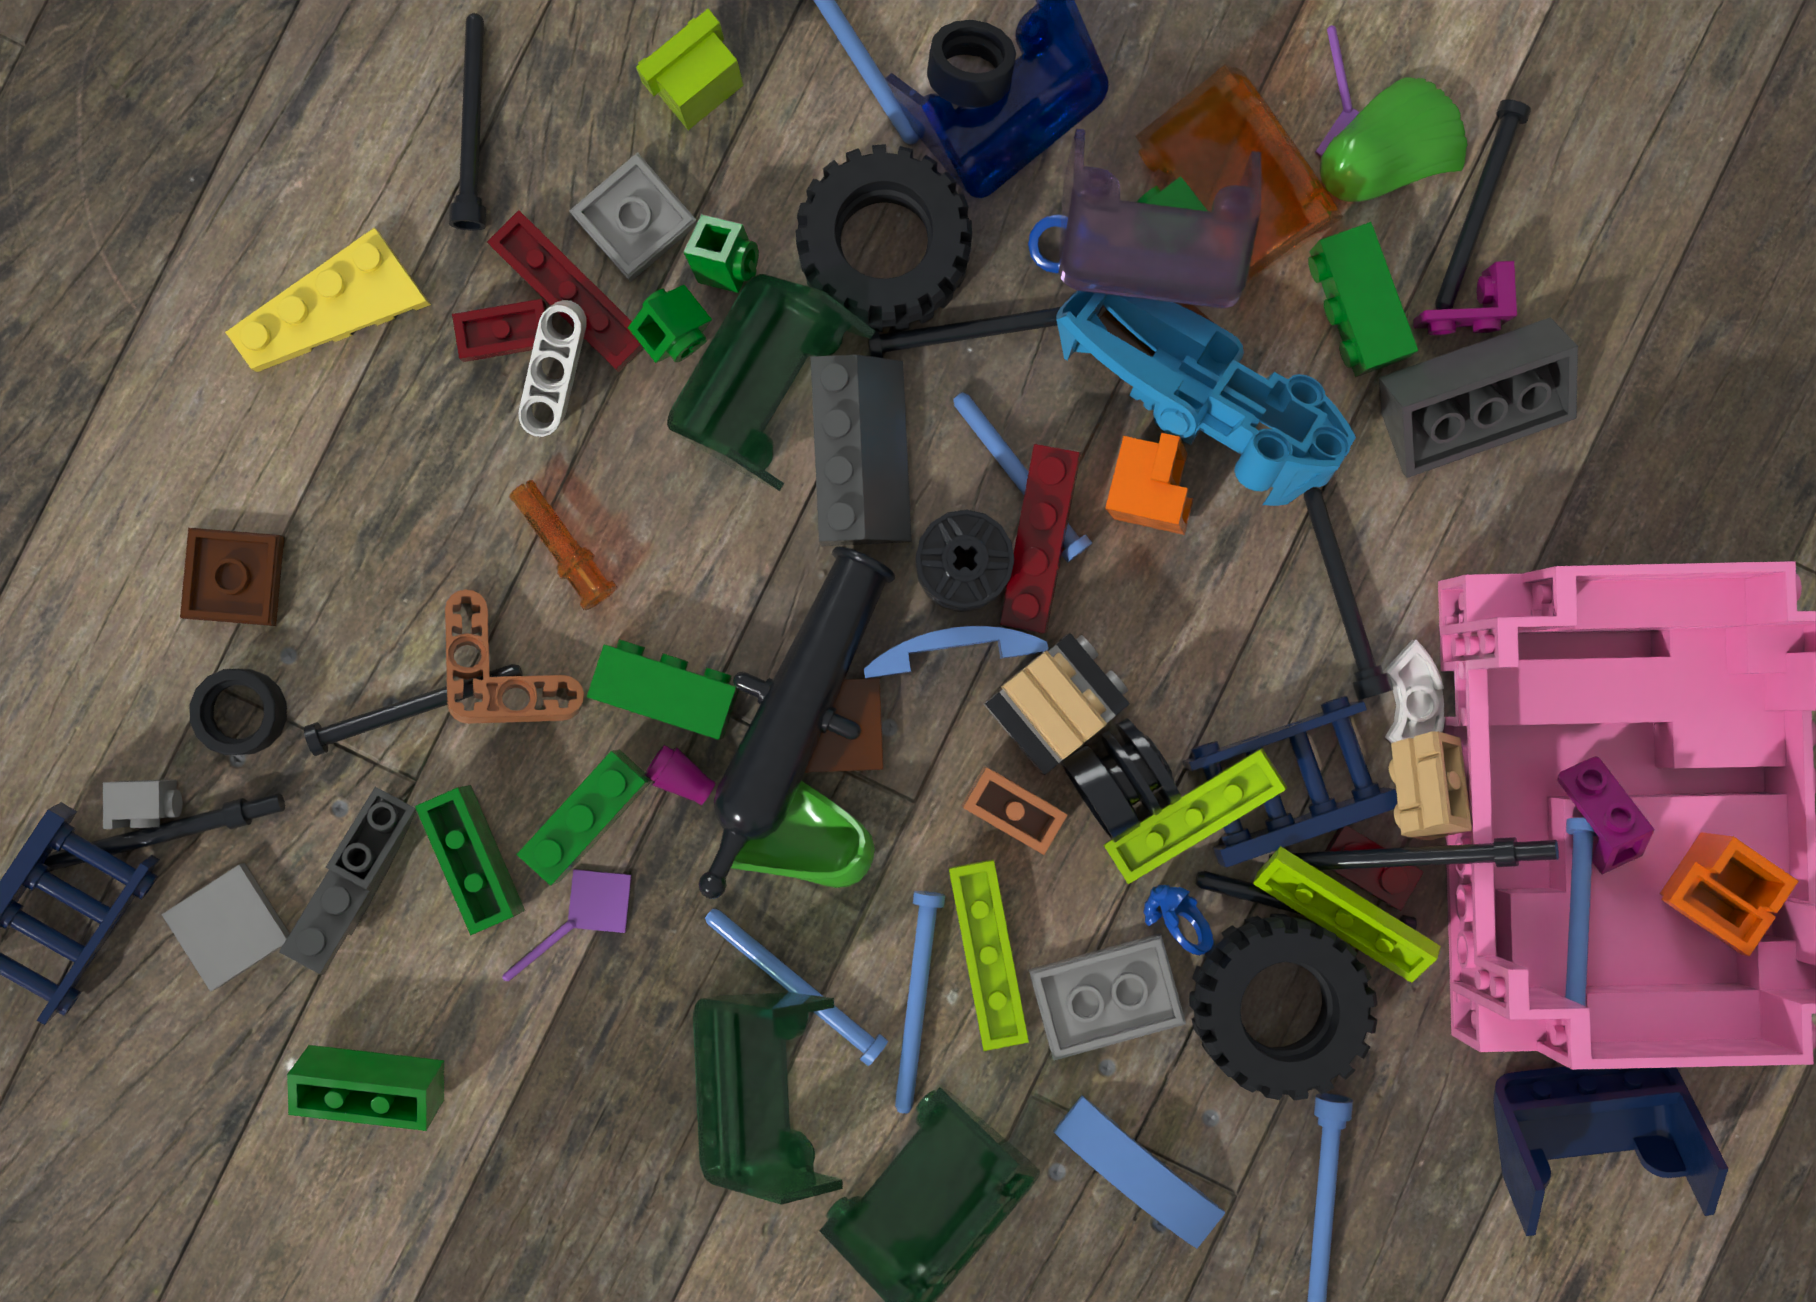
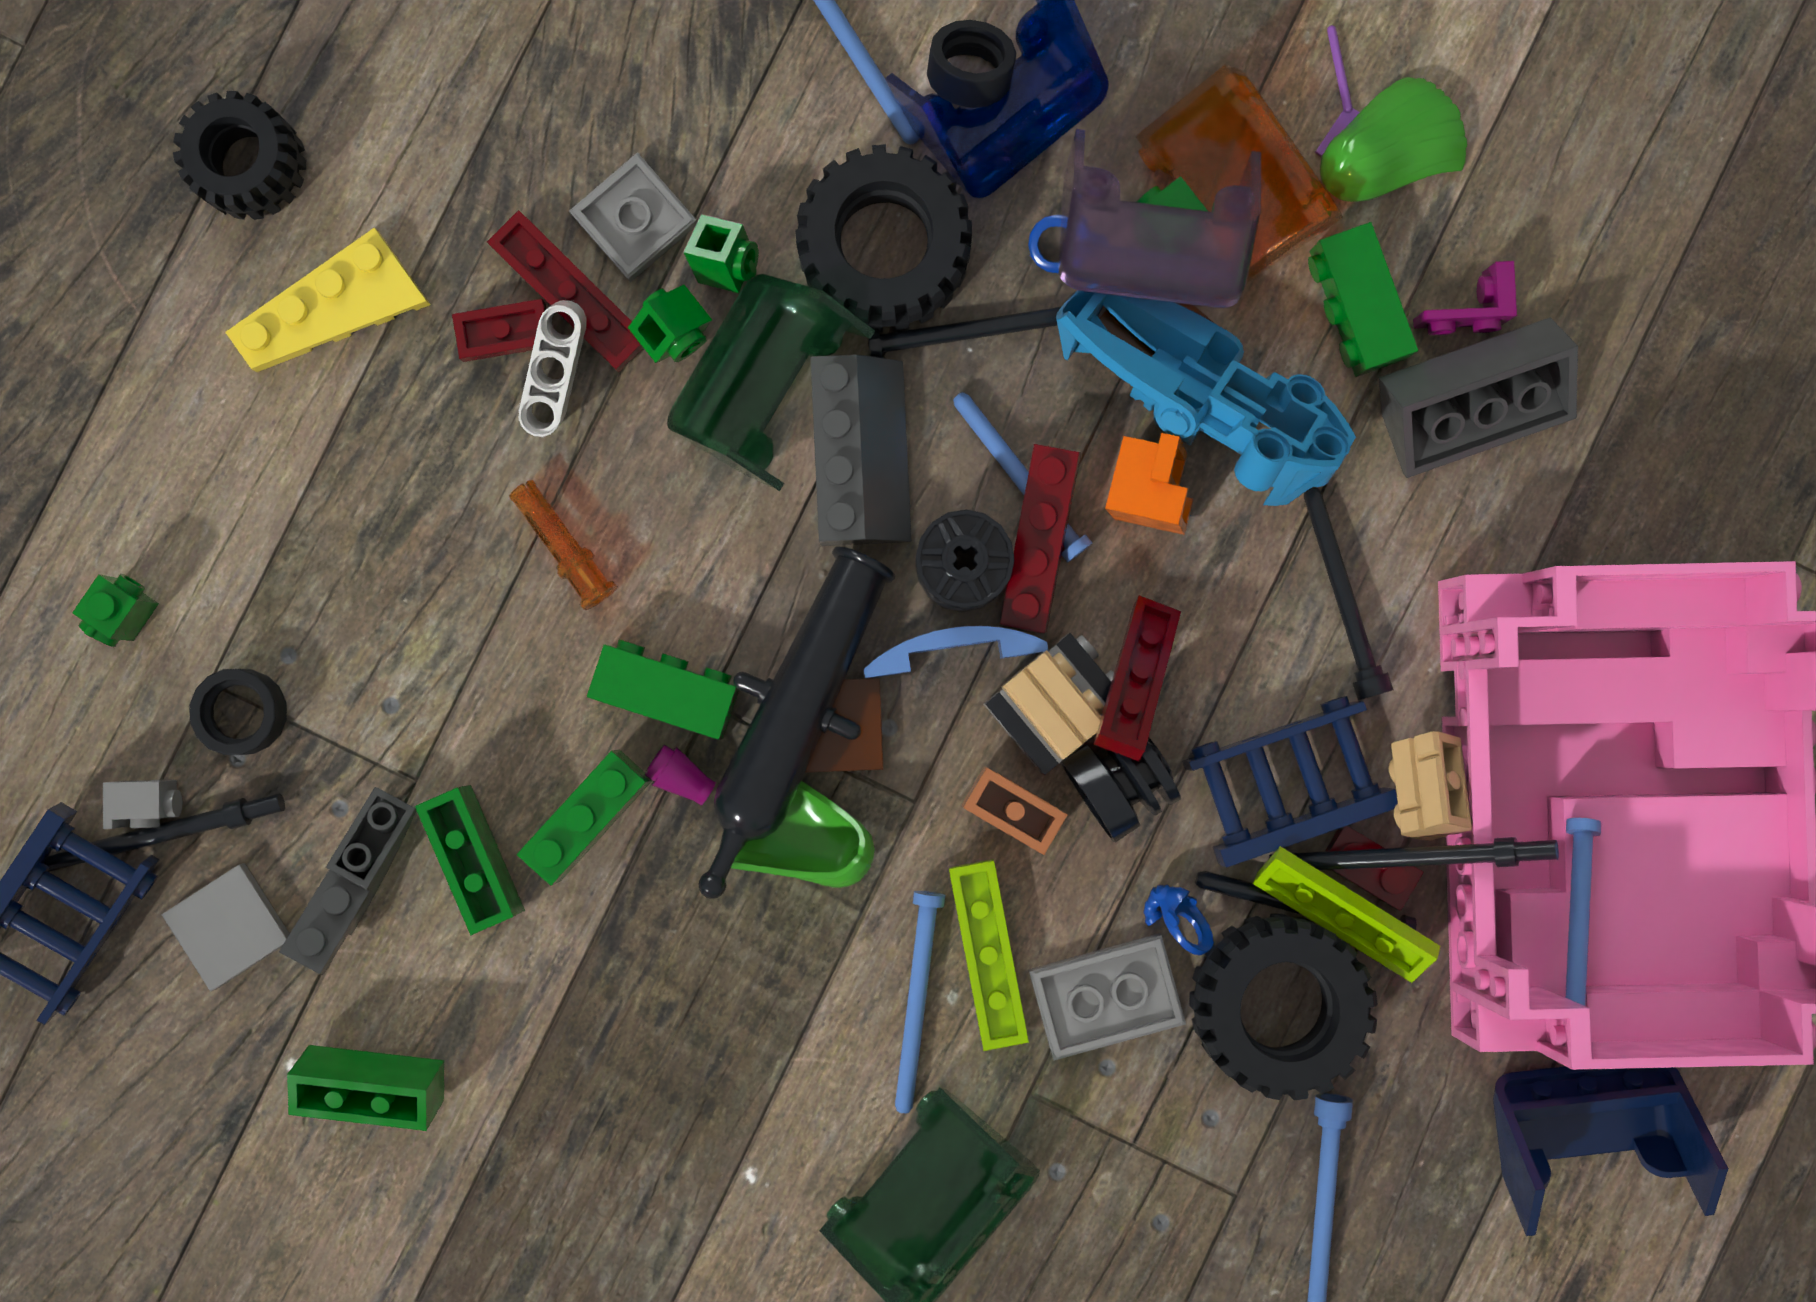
reddish brown tile [180,527,285,626] -> none
black bar [304,664,523,756] -> none
nougat beam [445,589,584,724] -> none
black piece [449,13,486,231] -> none
medium lavender piece [502,869,632,982] -> none
lime plate [636,9,744,130] -> none
clear green windscreen [693,992,843,1205] -> none
medium blue bar [705,909,888,1066] -> none
medium blue slope [1053,1095,1225,1249] -> none
lime plate [1104,748,1287,884] -> none
white tile [1383,640,1445,743] -> none
black bar [1435,99,1531,310] -> none
magenta bracket [1557,756,1655,874] -> none
orange plate [1659,832,1799,957] -> none
none -> green brick [72,574,159,647]
none -> black tyre [173,91,307,220]
none -> dark red plate [1094,595,1181,761]

